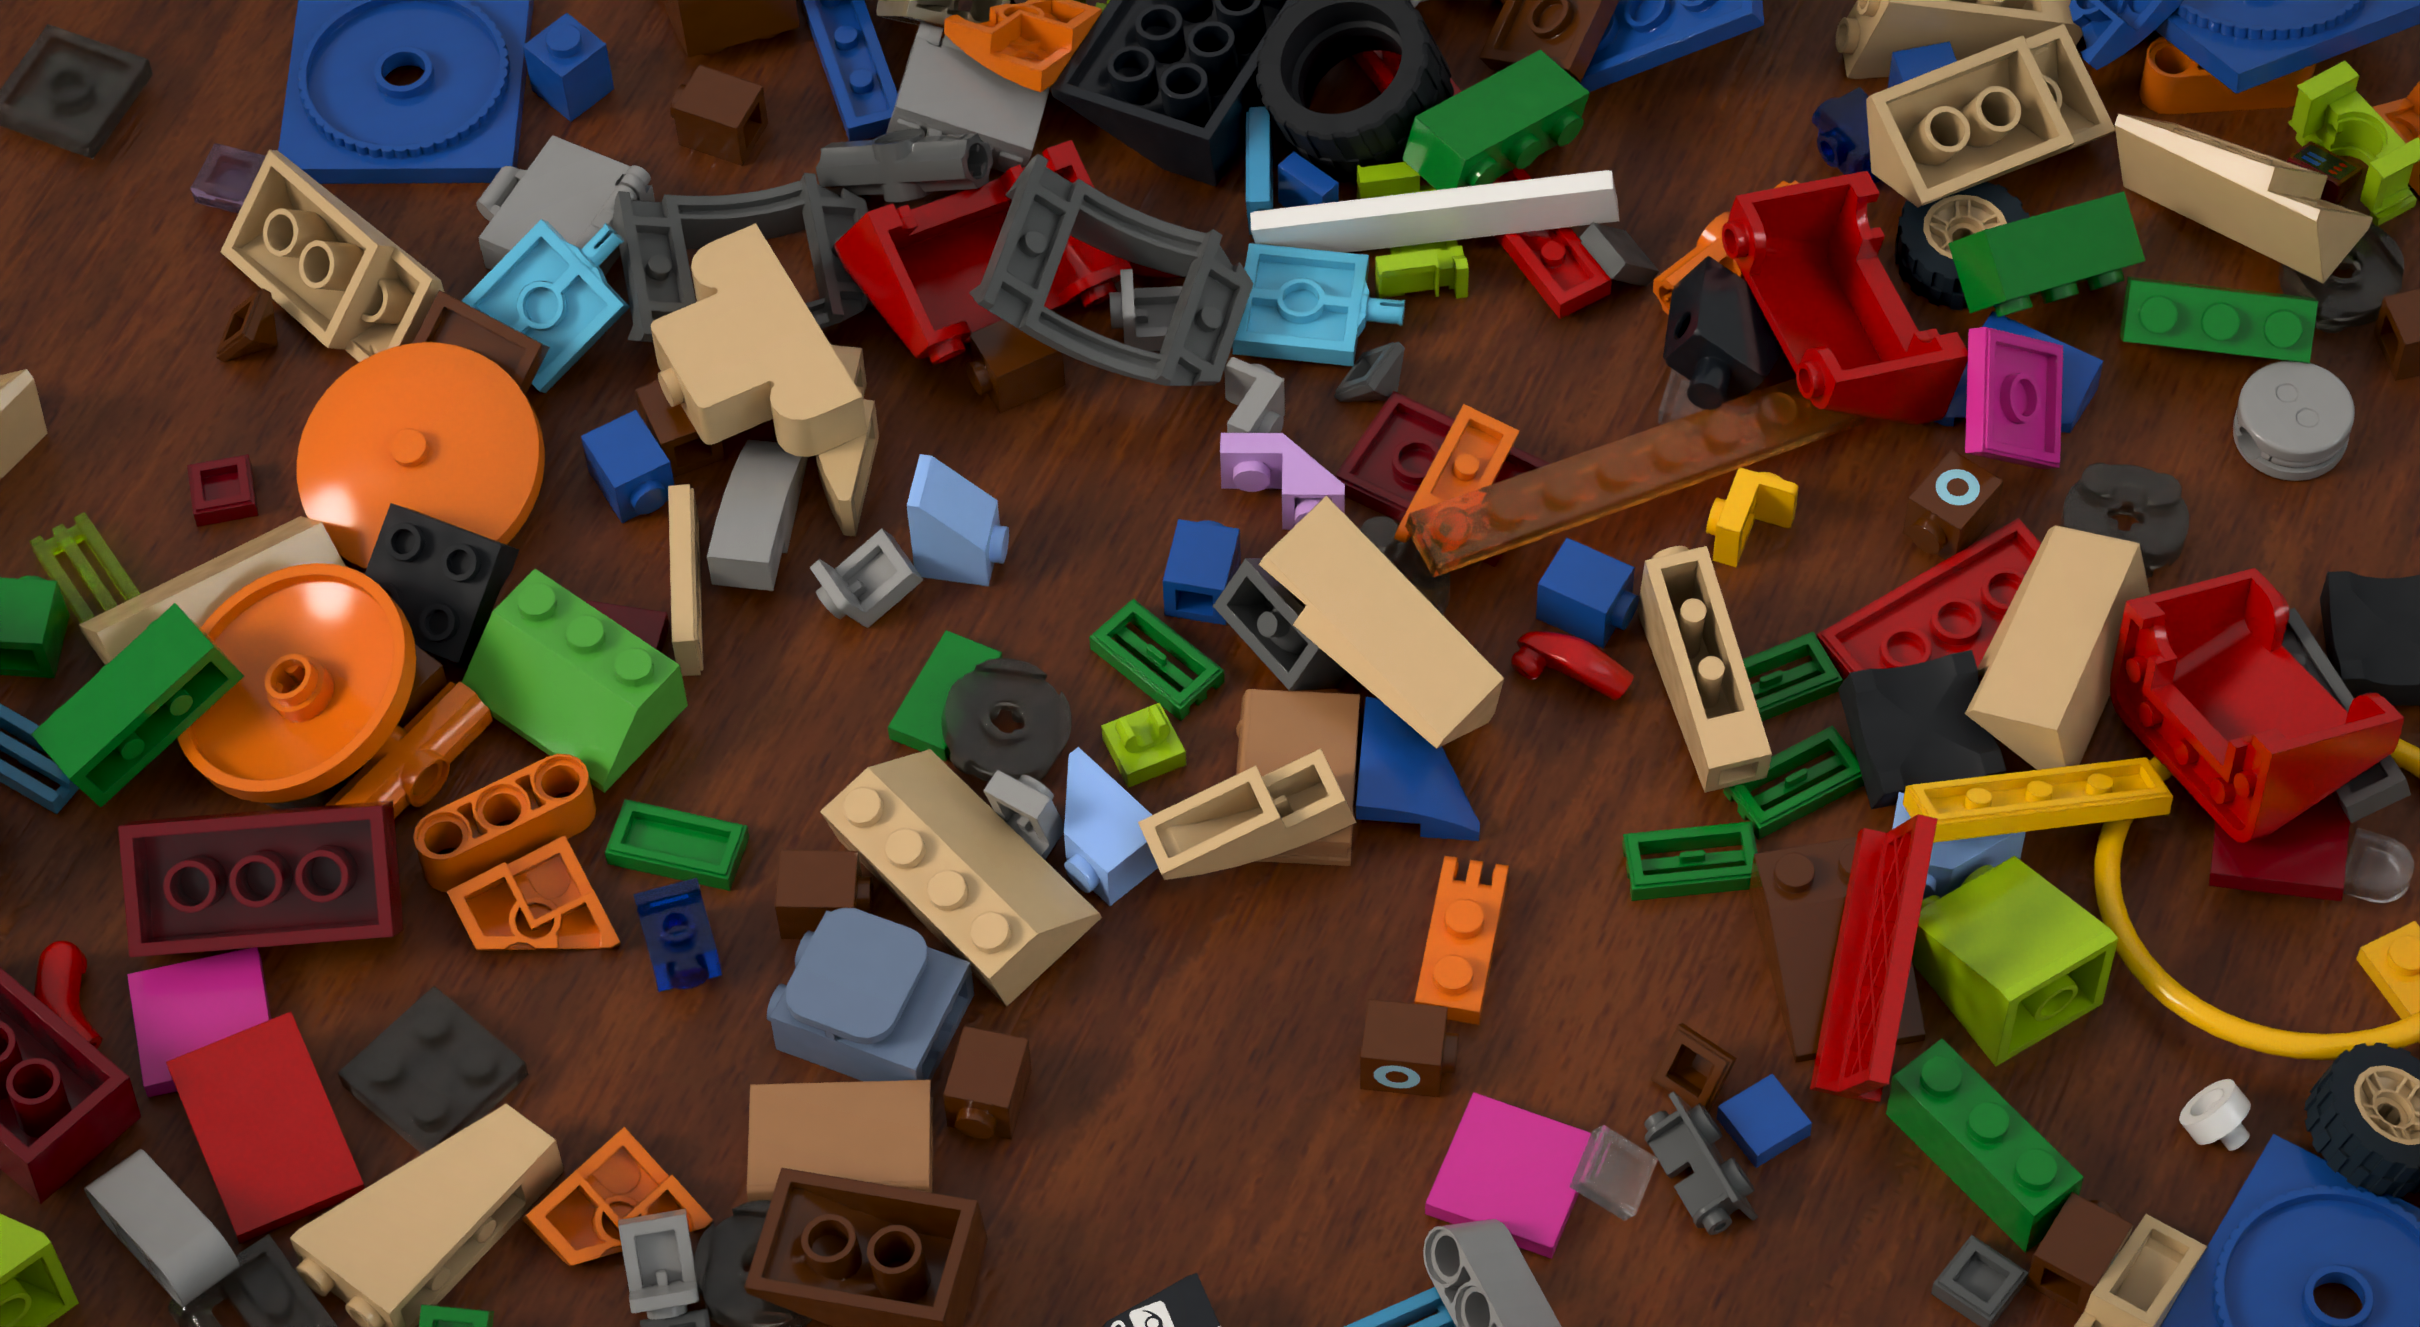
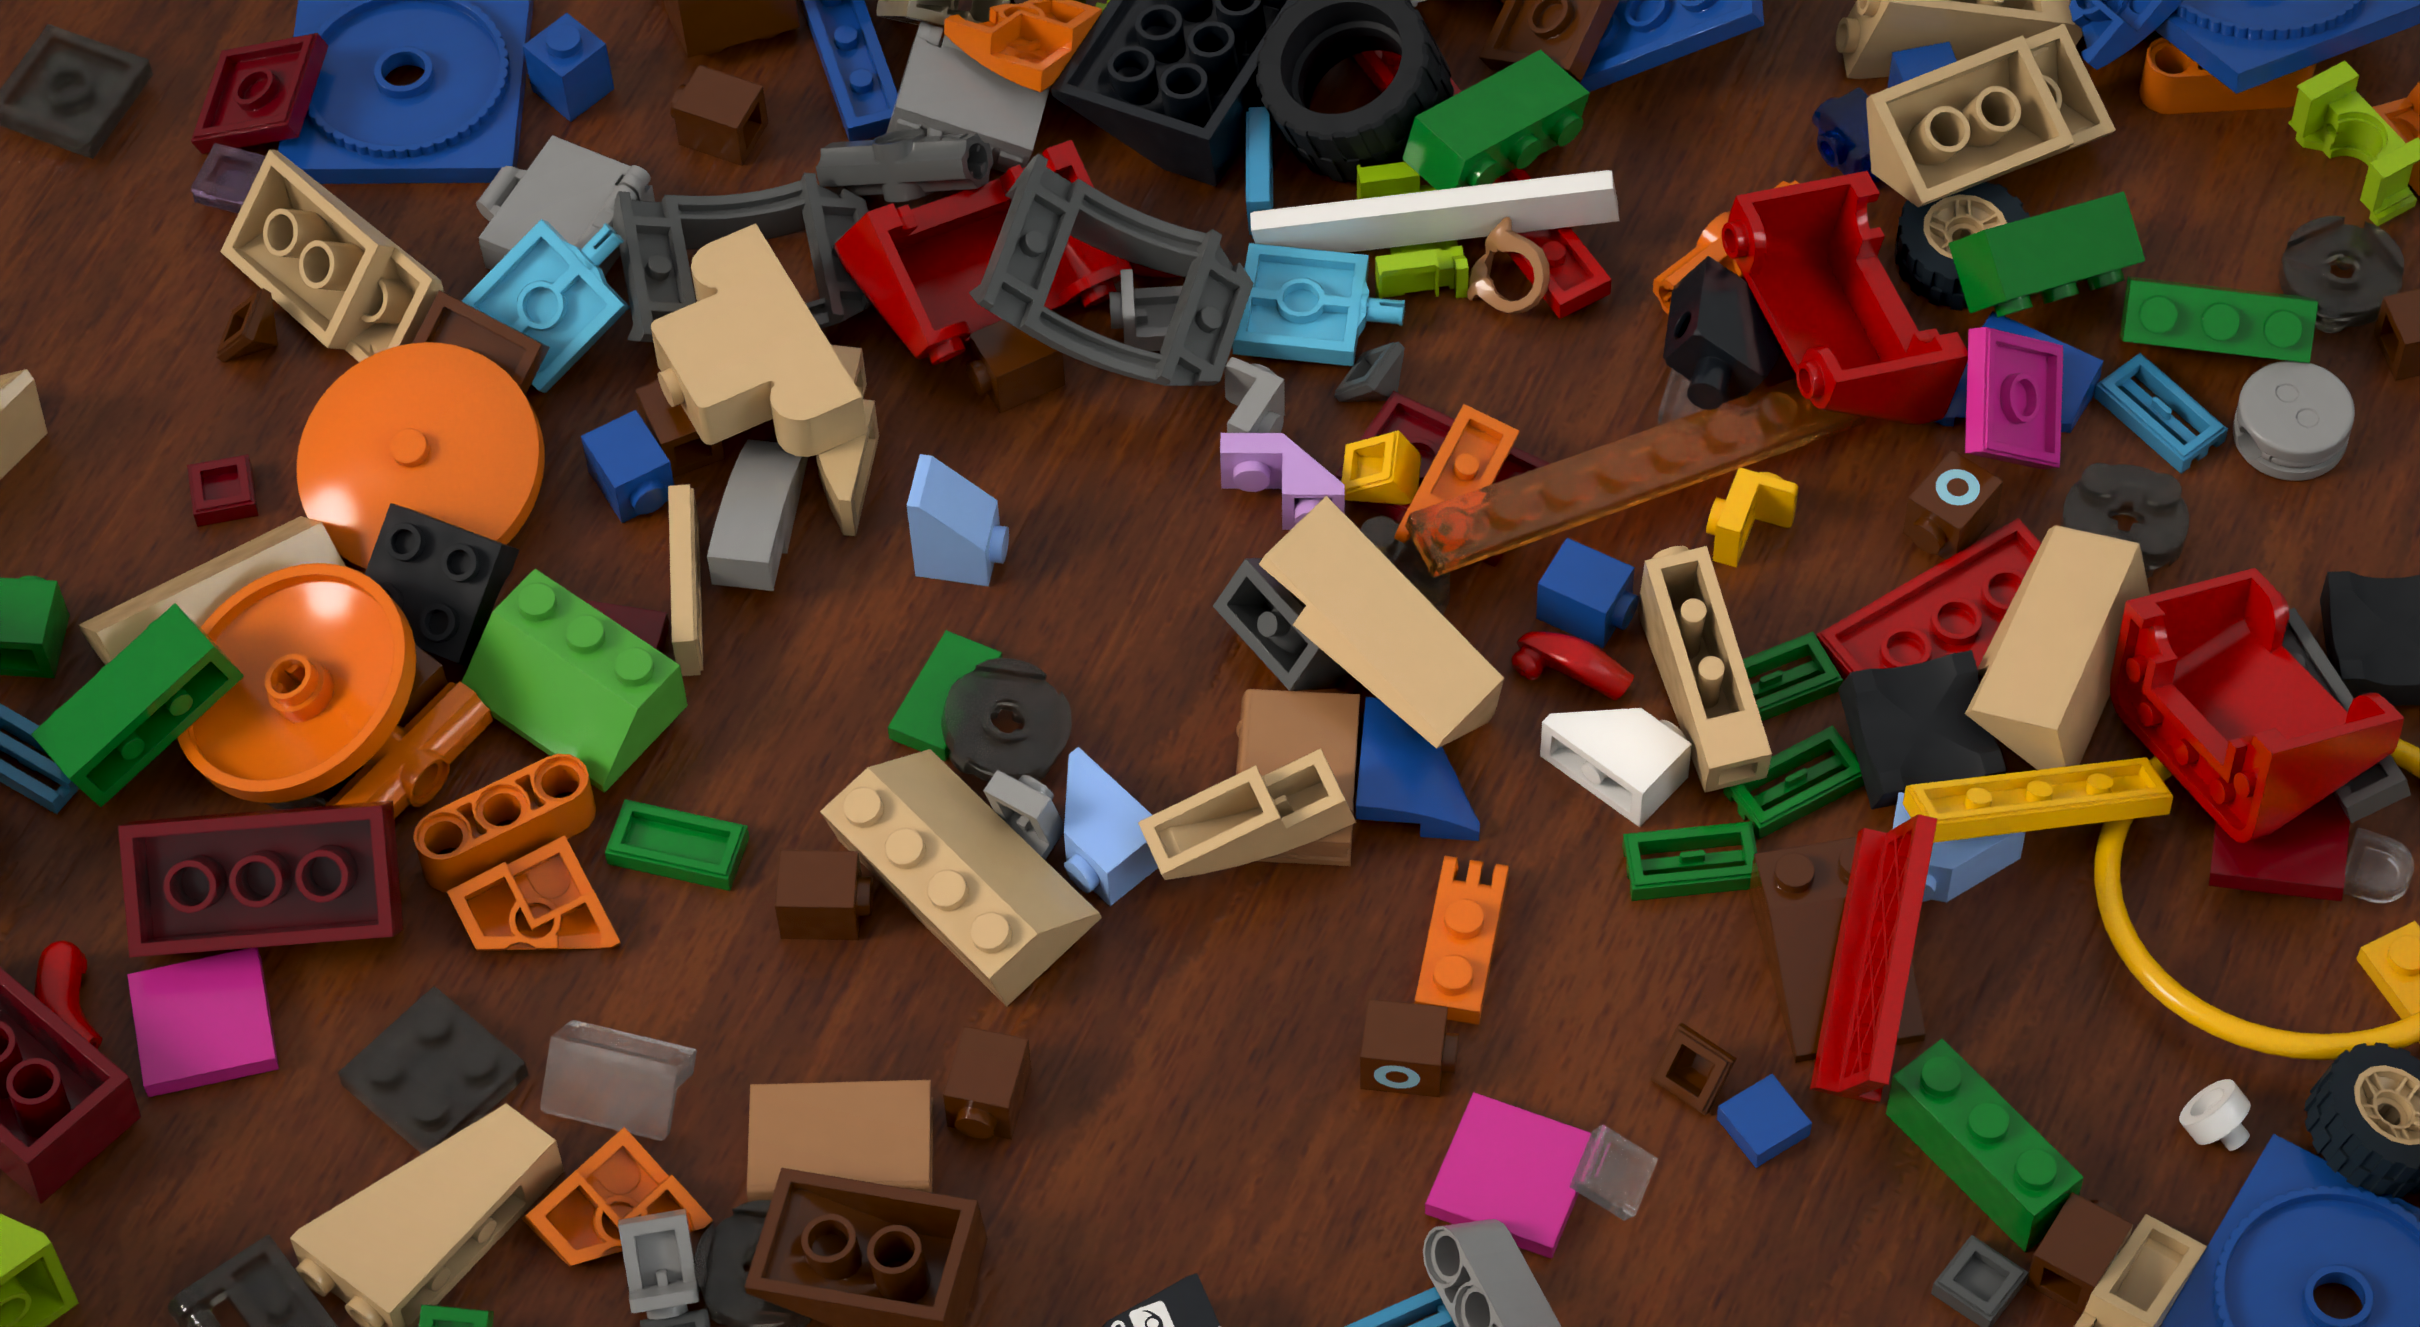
clear neon green tile [29,512,140,623] -> none
light grey beam [84,1149,240,1307] -> none
red tile [166,1011,365,1244] -> none
clear blue brick [633,878,722,992] -> none
sand blue brick [767,908,974,1081] -> none
light grey bracket [810,528,924,628] -> none
green tile [1089,599,1225,721] -> none
lime tile [1101,702,1186,788] -> none
blue brick [1163,519,1241,625] -> none
blue tile [1278,151,1339,208] -> none
dark grey tile [1580,222,1660,287] -> none
dark grey hinge [1644,1091,1758,1235] -> none
lime slope [1912,856,2118,1067] -> none
tan slope [2115,113,2373,283] -> none
slope [2286,141,2363,205] -> none
none -> dark red tile [191,33,329,154]
none -> clear panel [540,1020,697,1141]
none -> yellow slope [1341,430,1421,505]
none -> medium nougat piece [1467,217,1550,314]
none -> white slope [1540,708,1692,827]
none -> dark azure tile [2094,353,2228,474]

